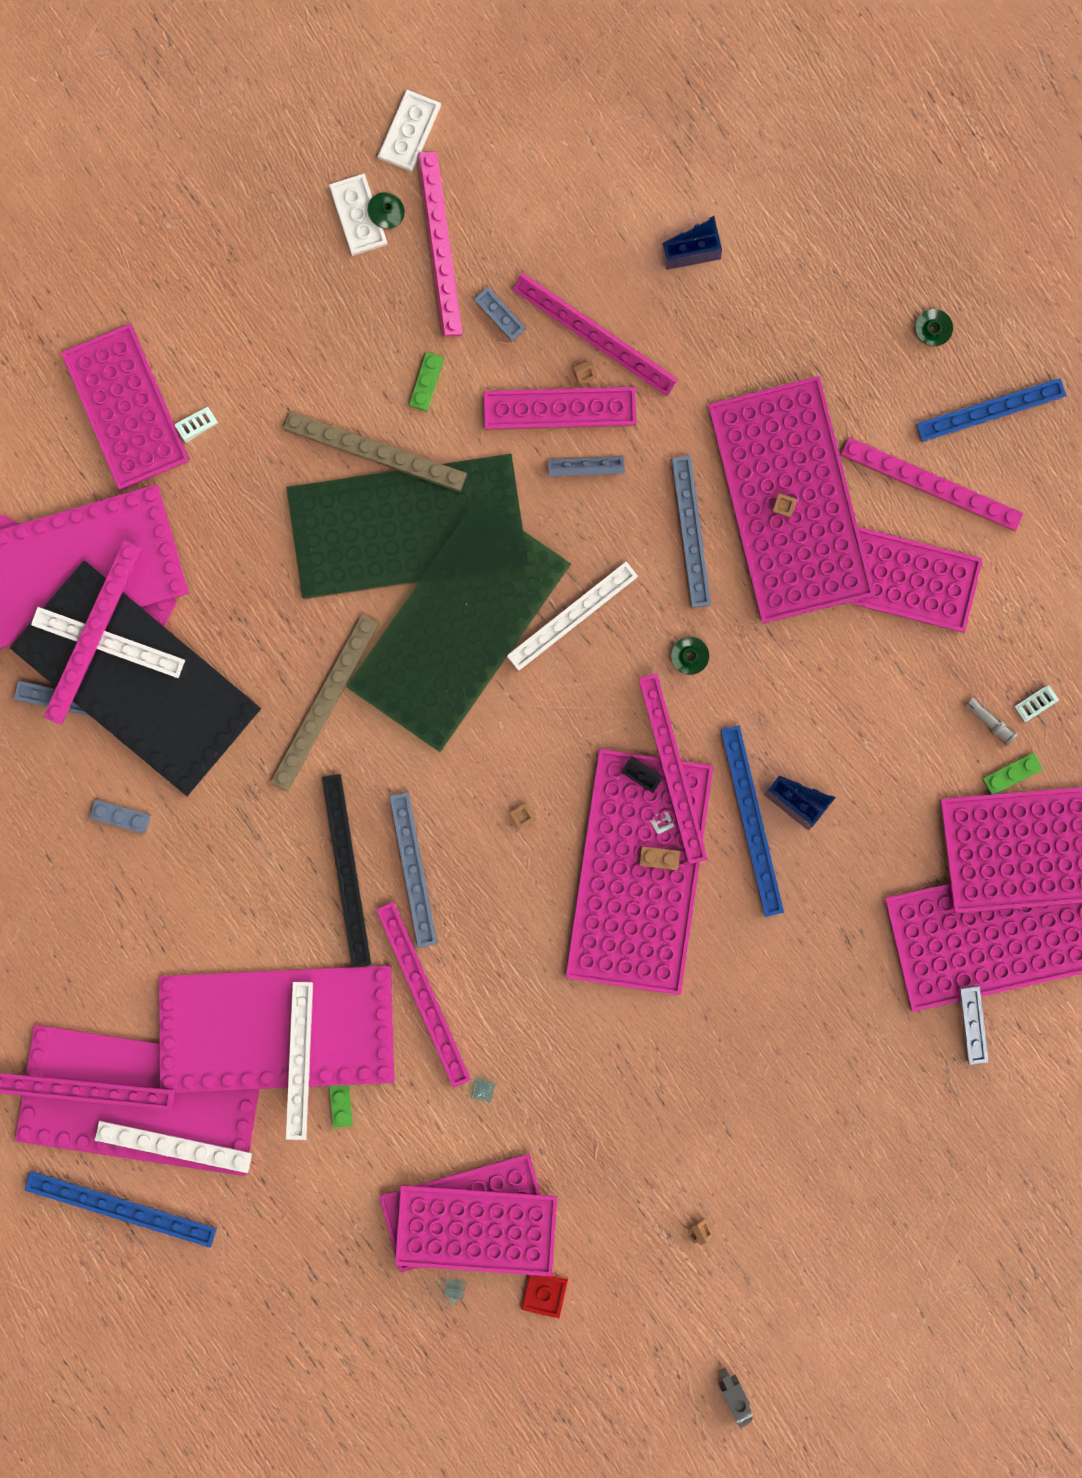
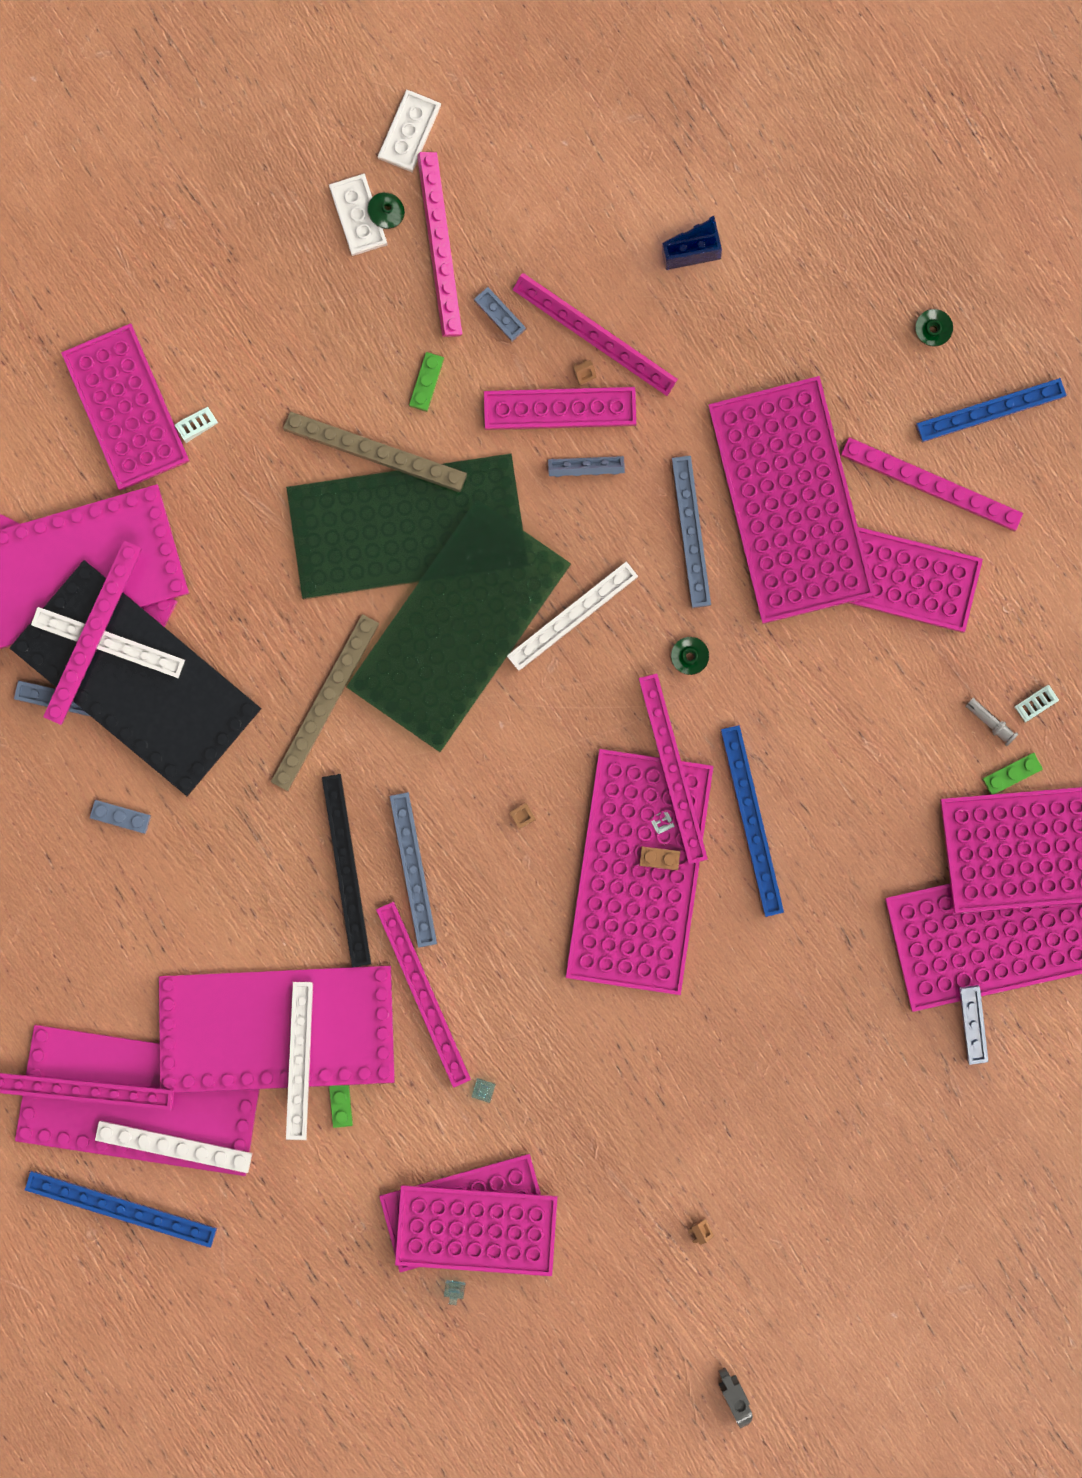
red tile [521,1275,568,1319] -> none
black plate [621,756,663,793] -> none
clear blue wedge [763,776,836,830] -> none
medium nougat plate [773,493,797,518] -> none

